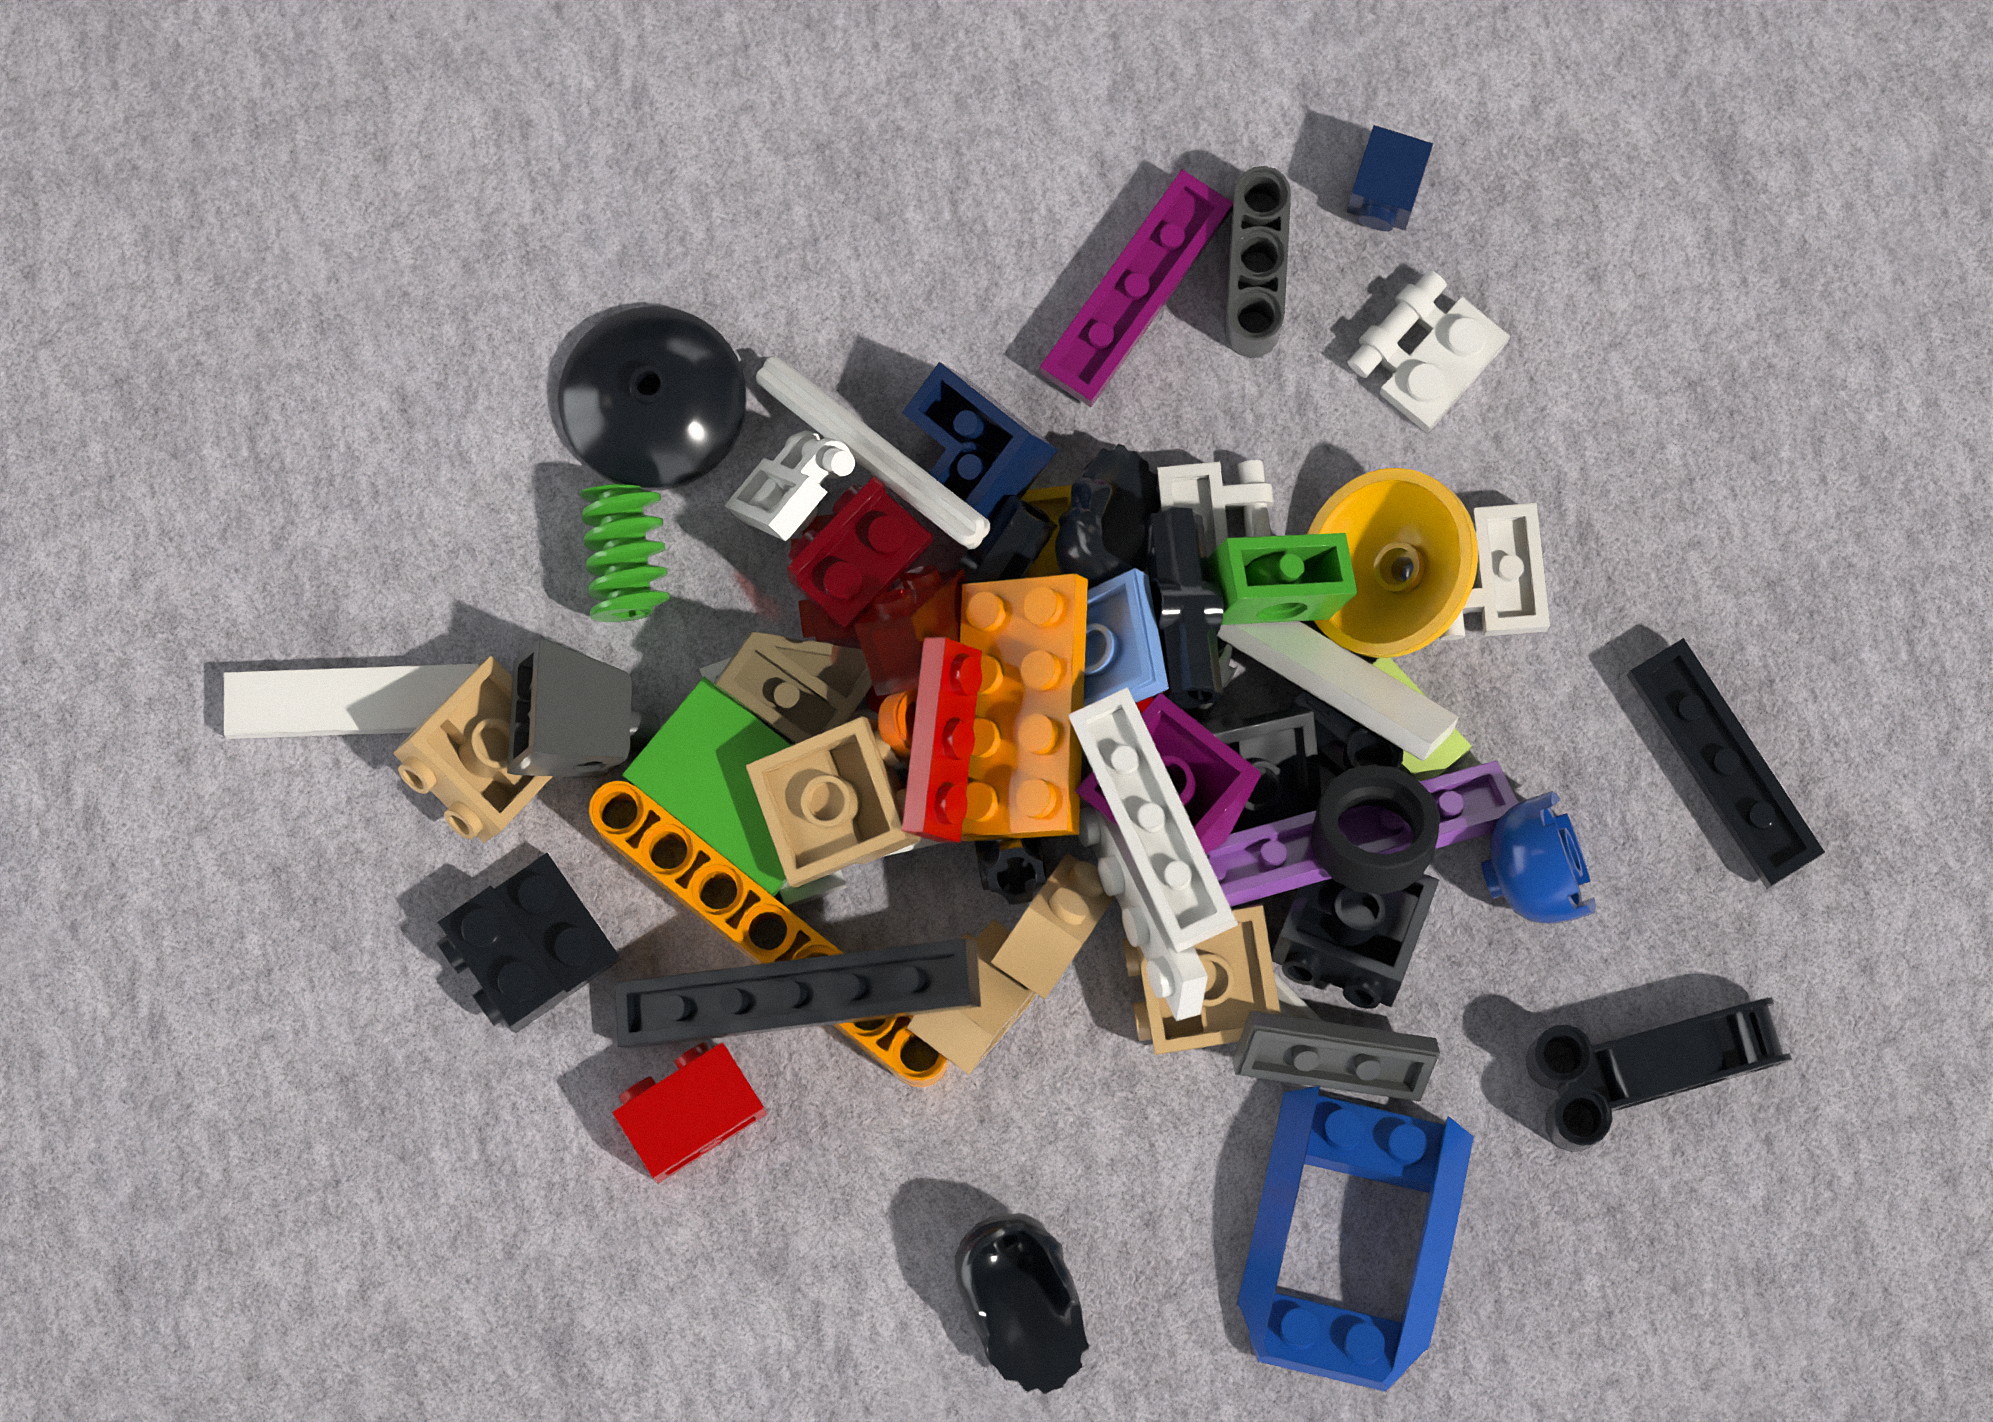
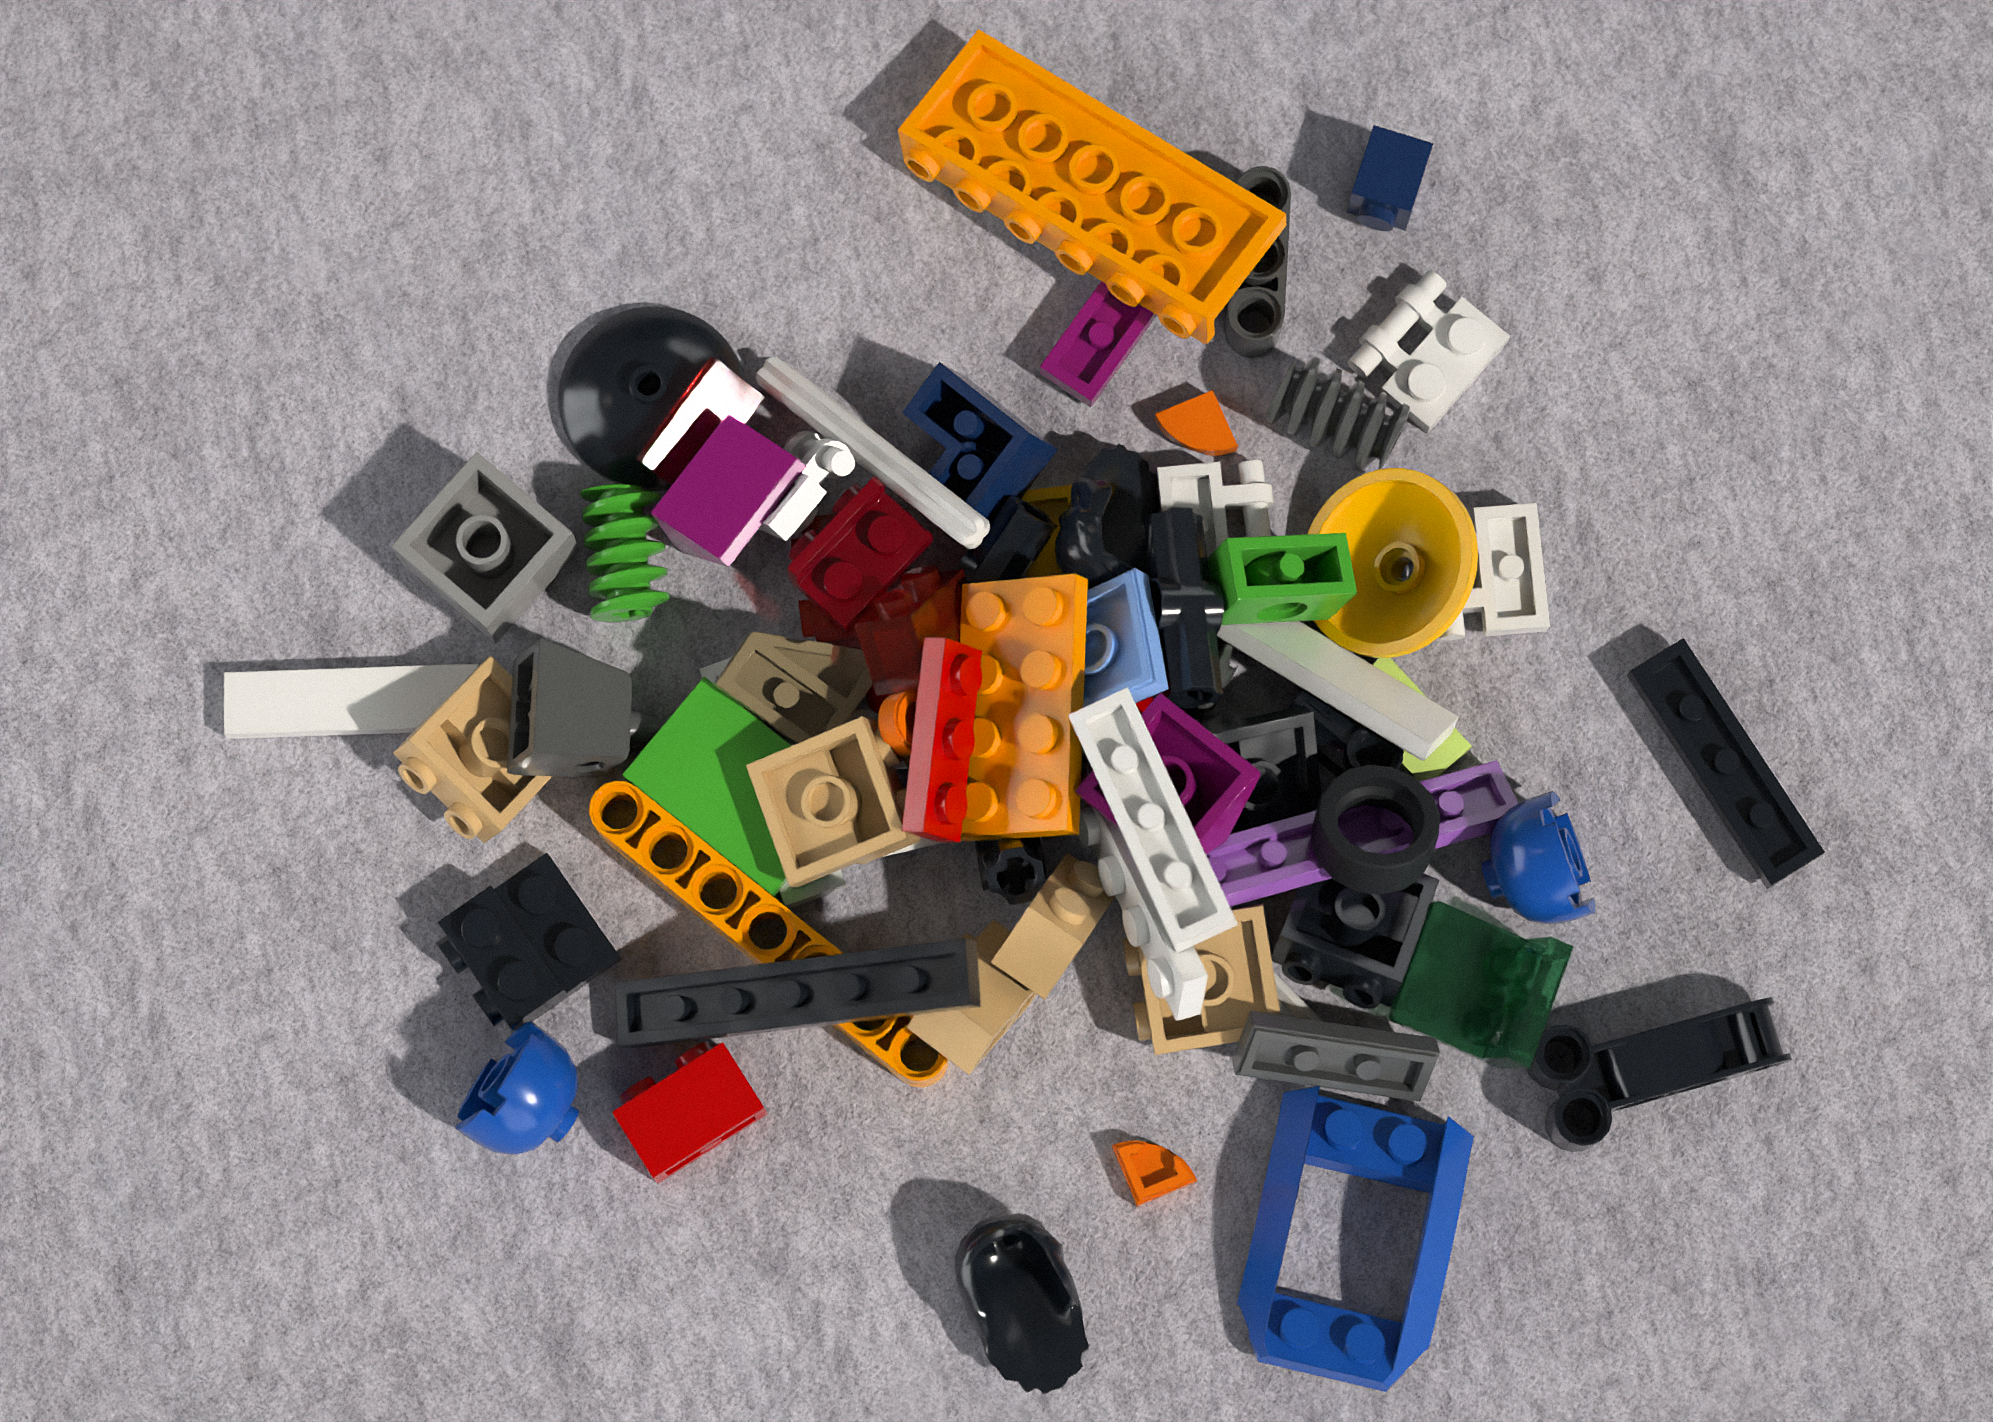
none -> light grey brick [391,452,580,644]
none -> blue cylinder [455,1021,579,1155]
none -> tile [636,357,764,486]
none -> magenta slope [651,413,806,567]
none -> light orange bracket [898,29,1286,345]
none -> orange tile [1112,1140,1197,1207]
none -> orange tile [1154,390,1238,456]
none -> dark grey piece [1265,356,1410,471]
none -> clear green bracket [1388,901,1574,1069]

